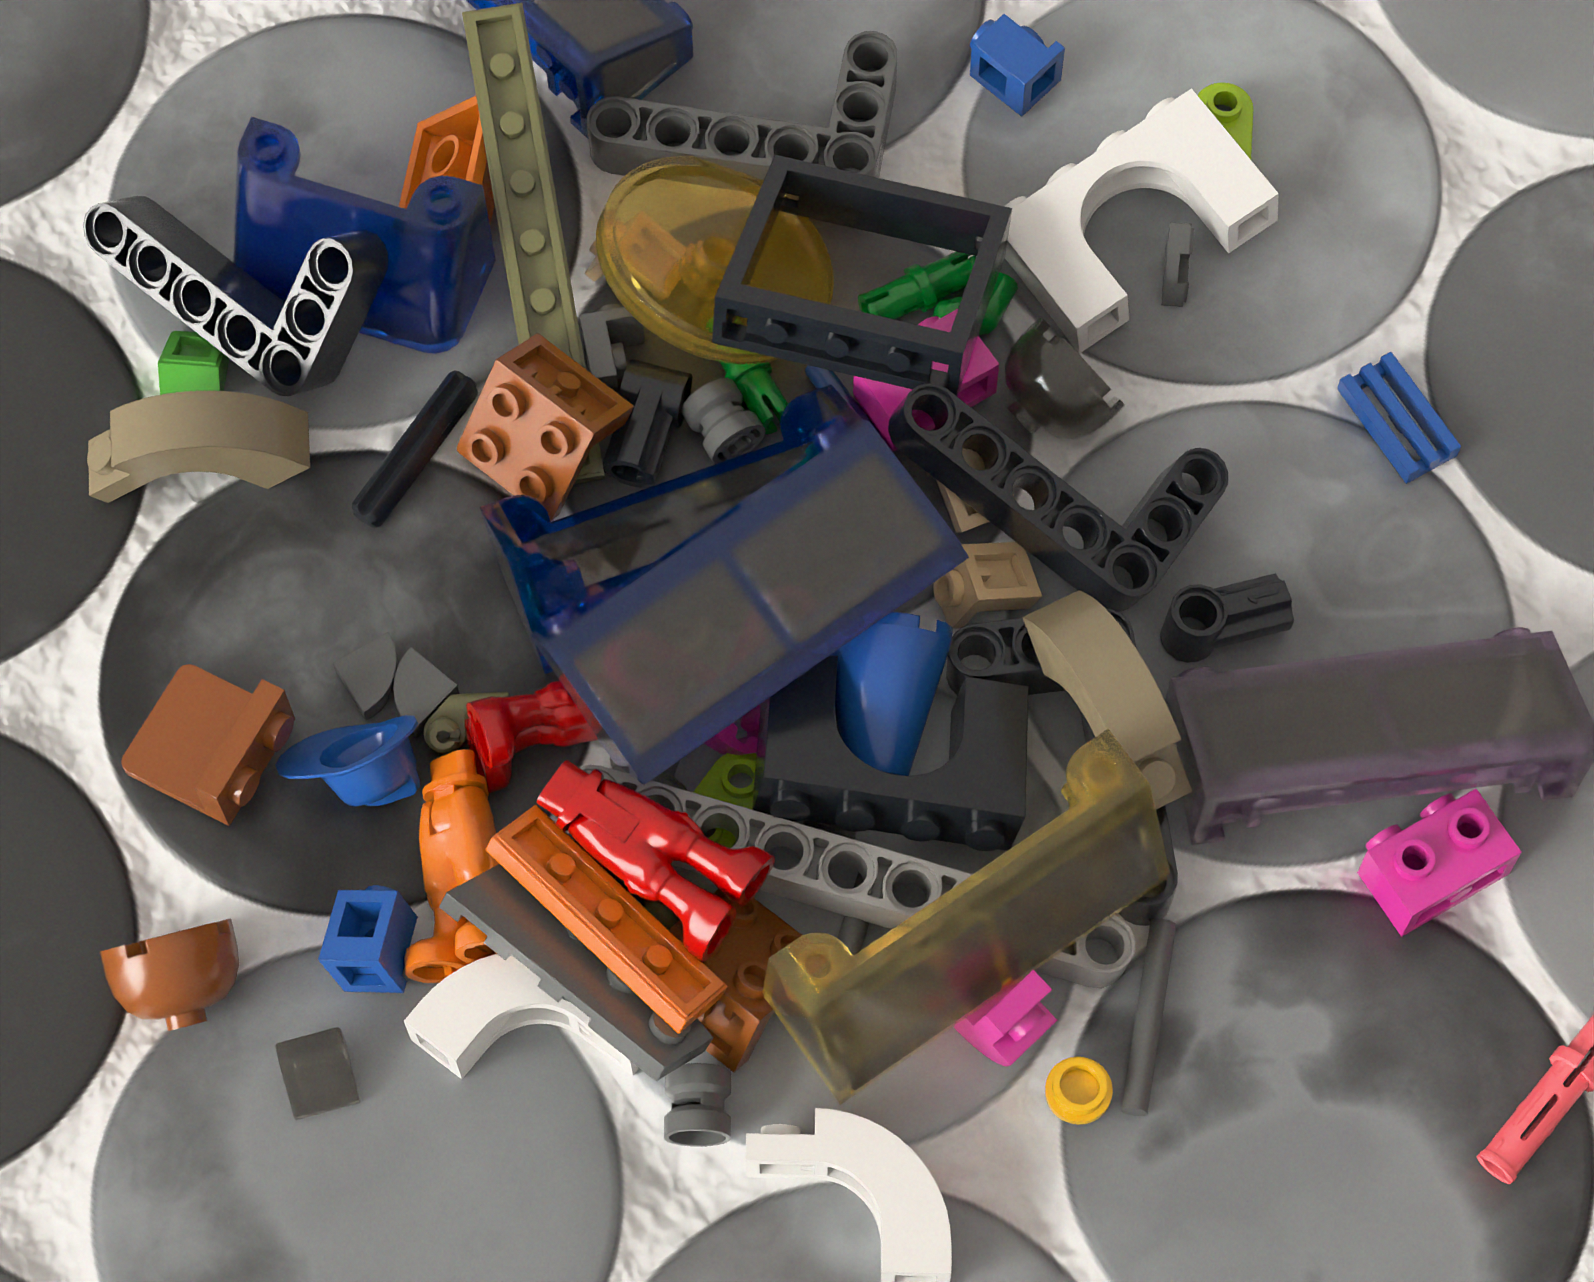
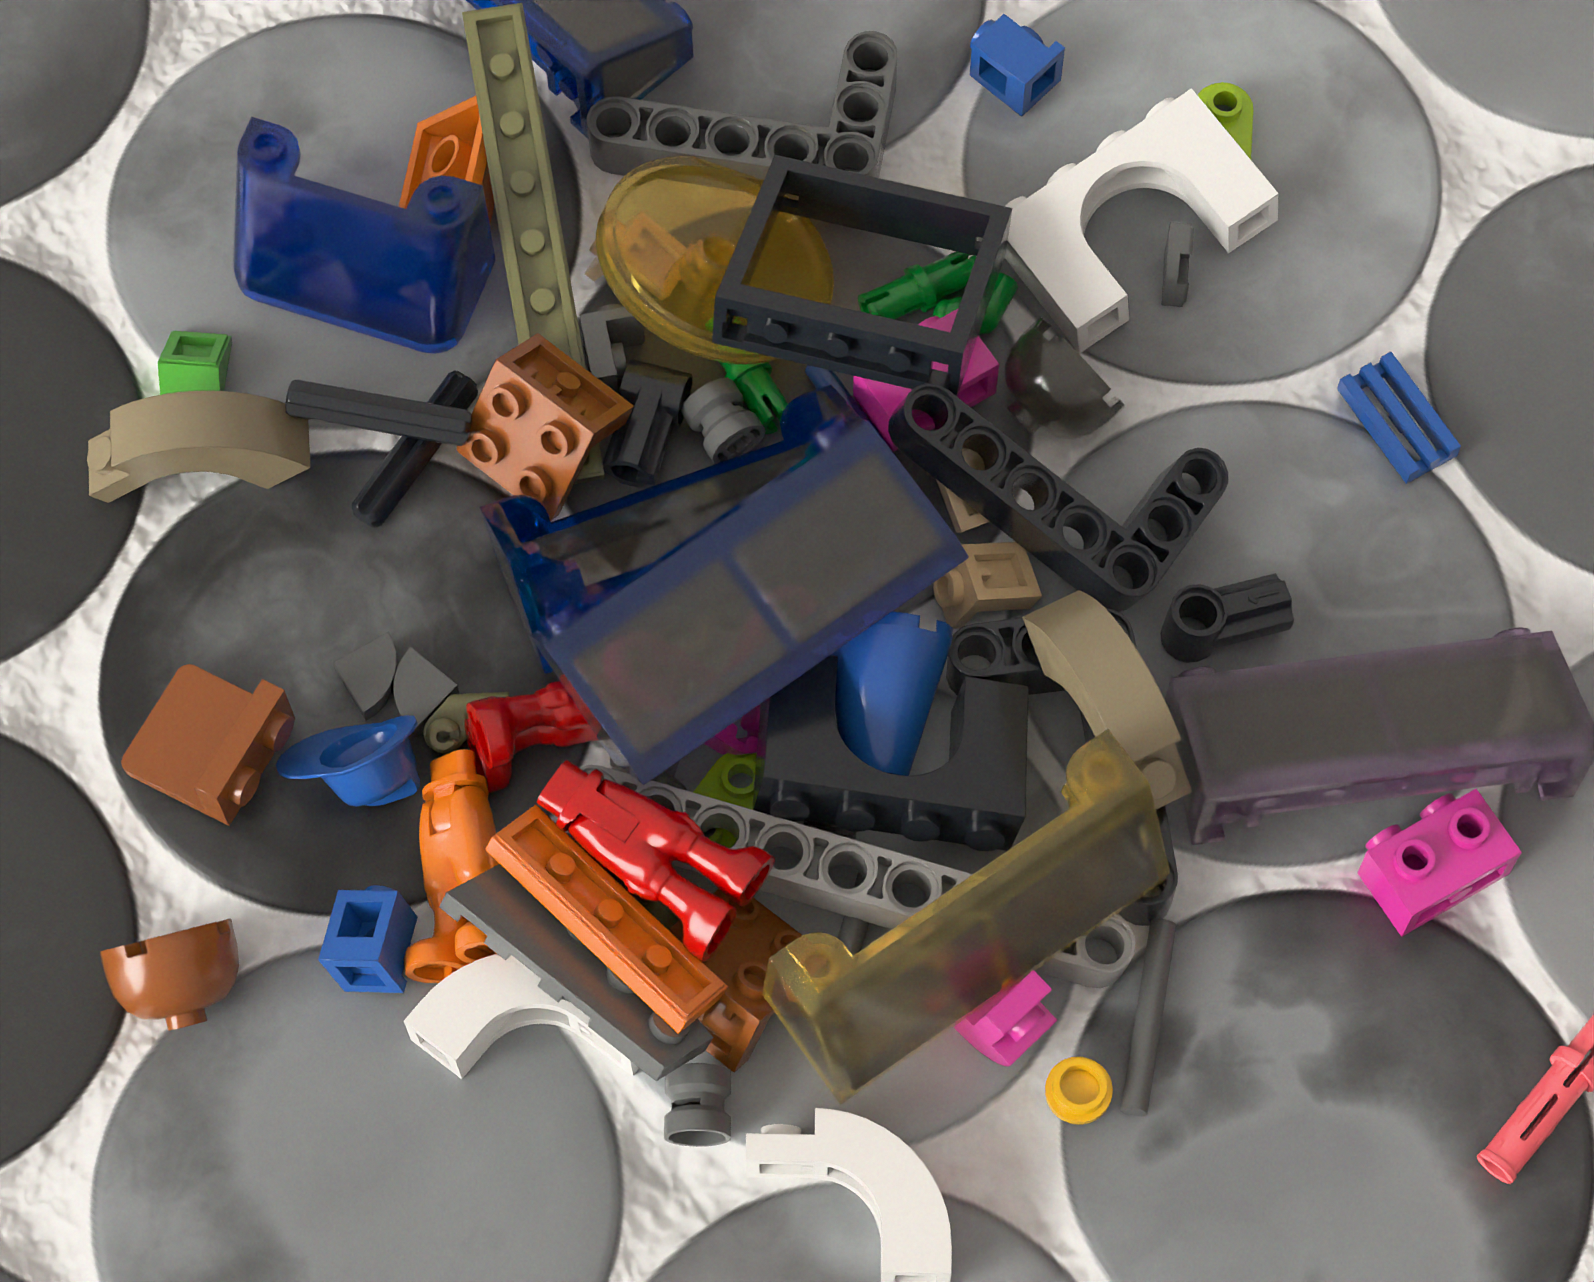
black beam [83,196,389,396] -> none
clear smoke slope [275,1027,361,1120] -> none
none -> black axle [285,379,472,446]

